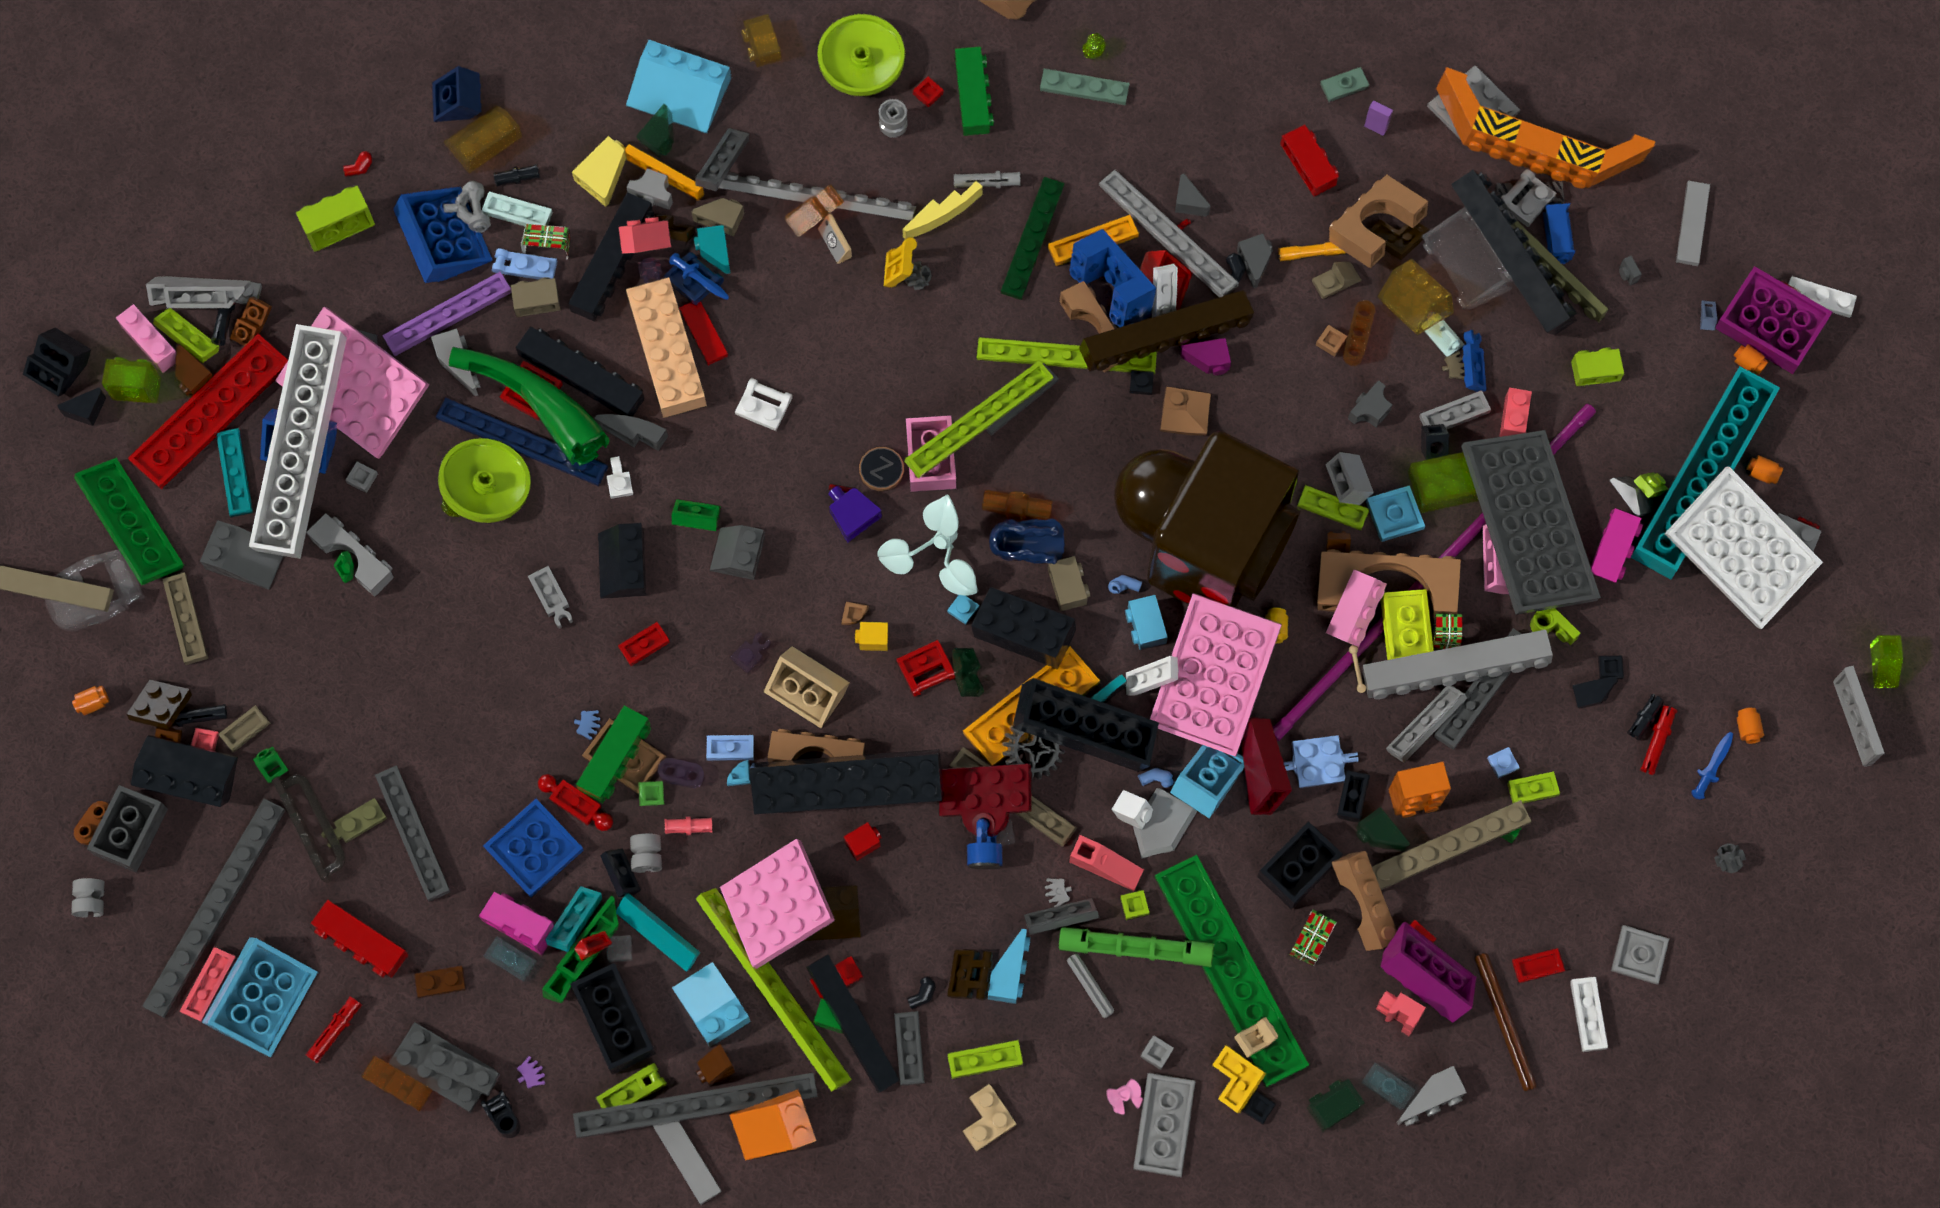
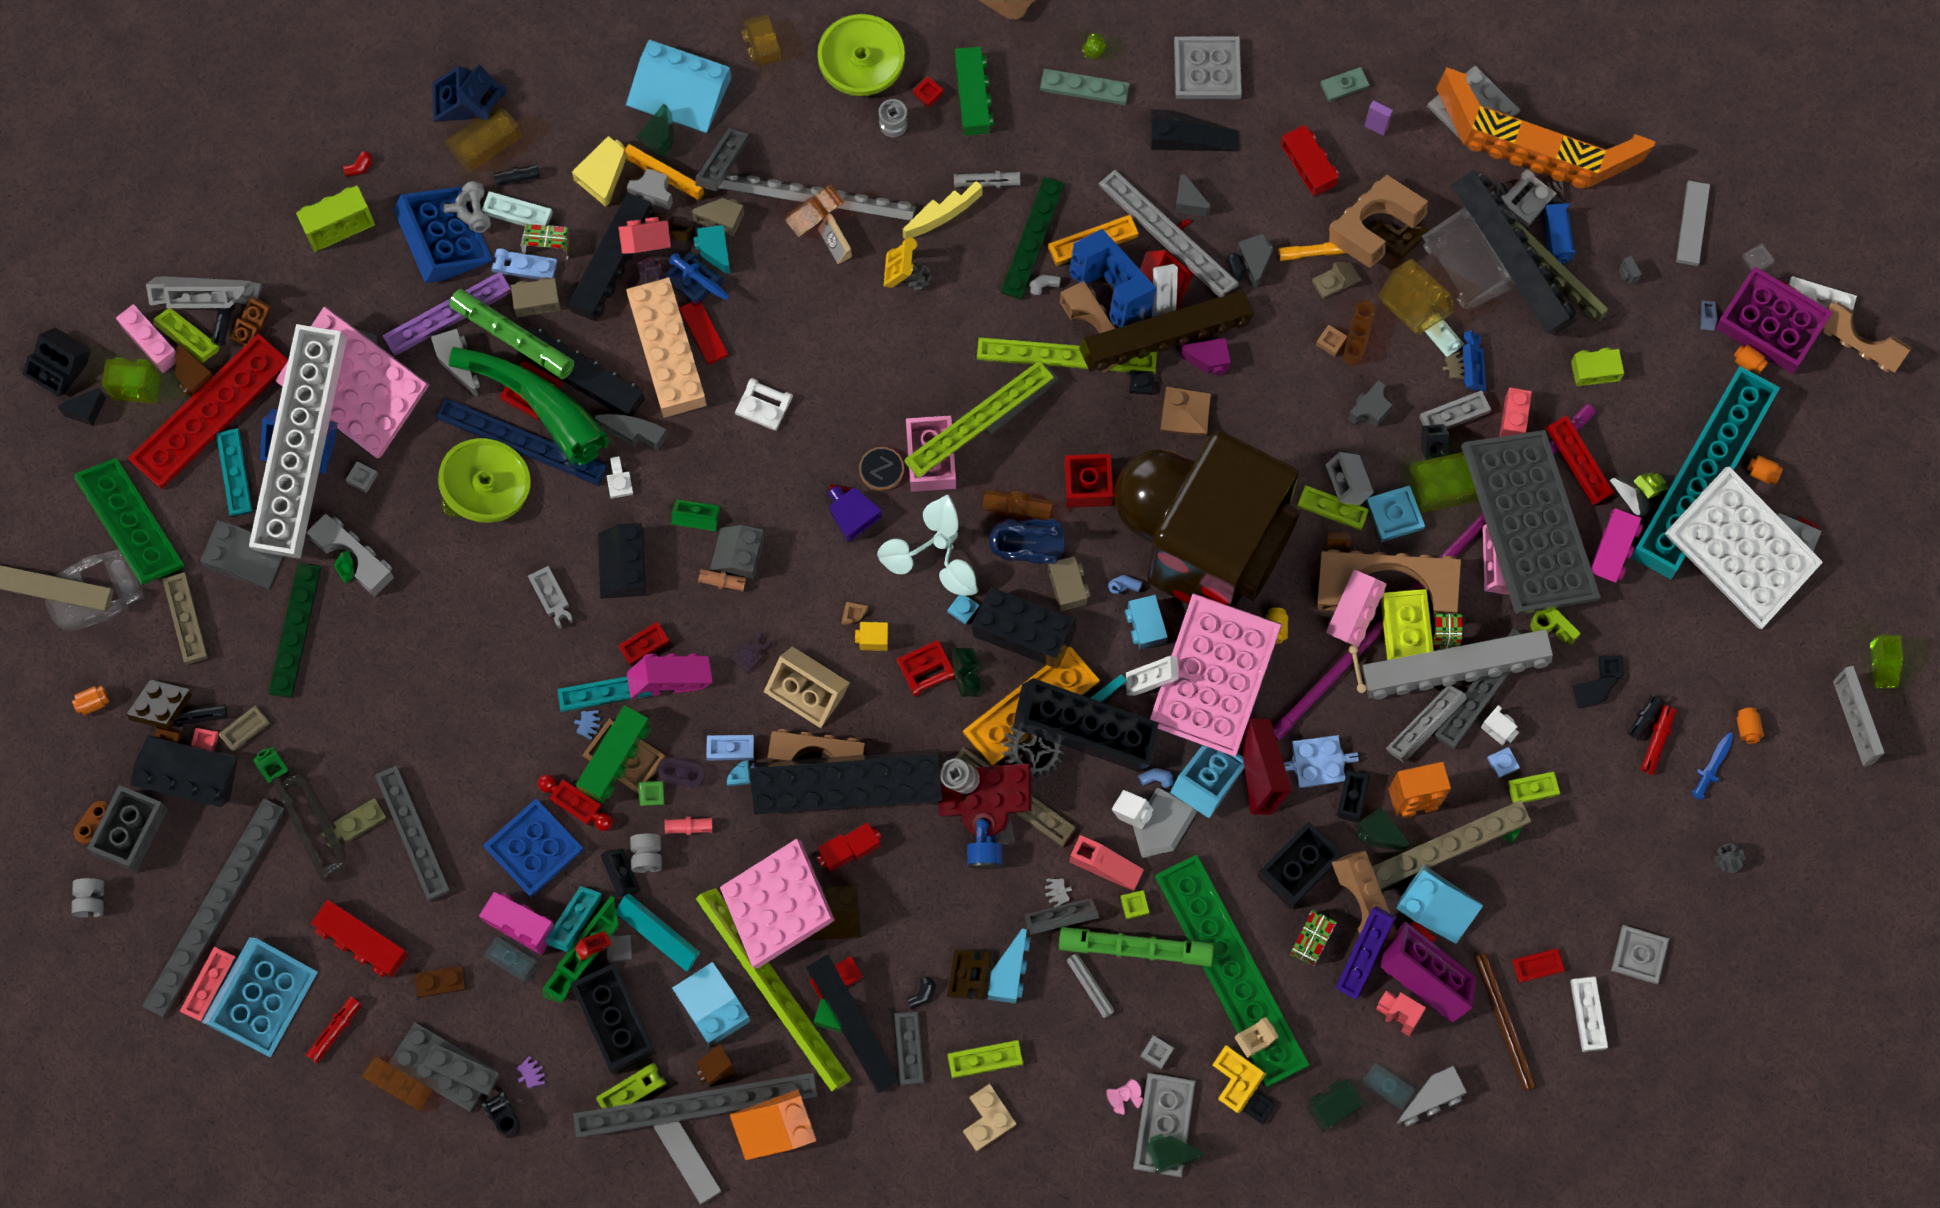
none -> dark green plate [268,563,321,699]
none -> bright green piece [449,289,574,379]
none -> dark blue plate [456,64,507,120]
none -> teal tile [557,676,652,712]
none -> dark pink wedge [627,653,712,699]
none -> nougat pin [698,568,746,592]
none -> red brick [816,834,854,872]
none -> light grey wheel [940,759,980,794]
none -> light grey arm [1029,275,1060,295]
none -> red brick [1064,454,1113,508]
none -> clear green slope [1146,1134,1203,1174]
none -> black wedge [1151,110,1238,152]
none -> light grey plate [1174,36,1241,99]
none -> dark purple plate [1336,905,1396,1000]
none -> medium azure slope [1396,865,1483,944]
none -> white brick [1481,705,1519,745]
none -> red plate [1546,415,1614,505]
none -> clear plate [1742,244,1775,270]
none -> medium nougat arch [1821,299,1912,373]

